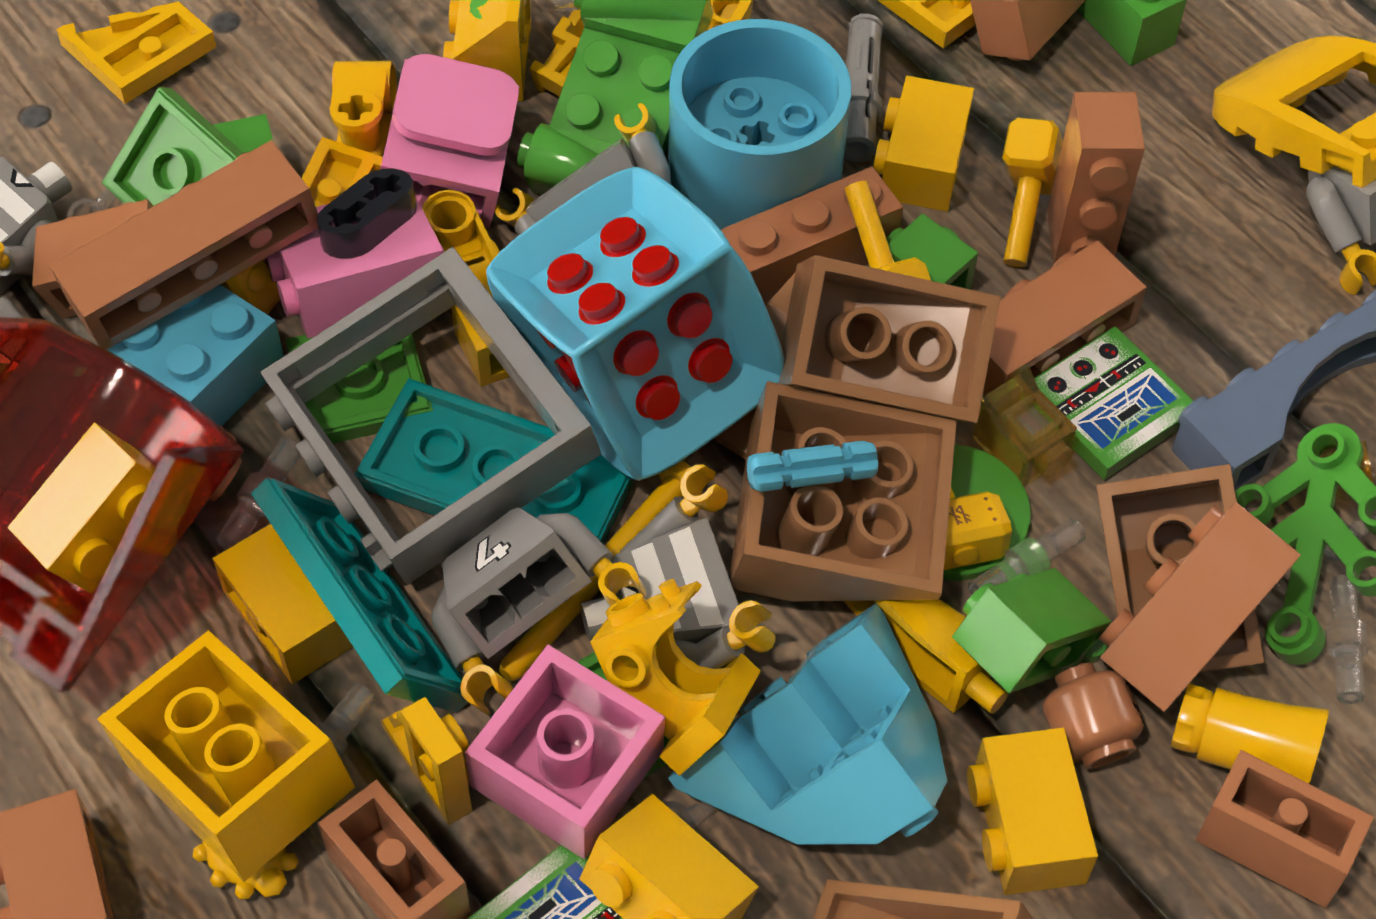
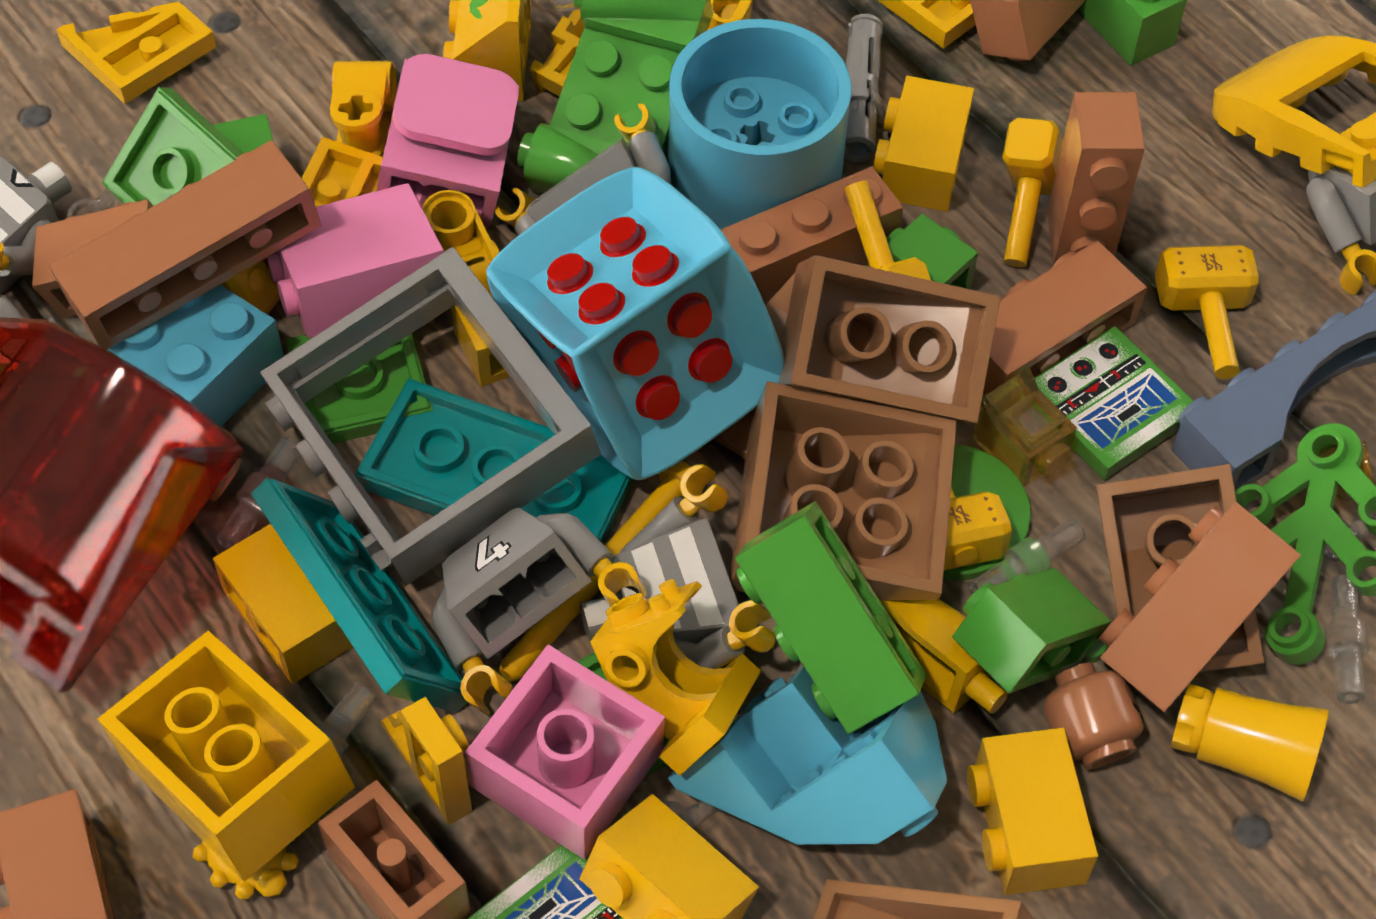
yellow brick [8,422,178,594] -> none
black beam [316,168,417,259] -> none
medium azure axle [747,441,878,492] -> none
nougat brick [1195,750,1374,908] -> none
none -> bright green brick [734,501,926,734]
none -> yellow piece [1155,245,1259,380]

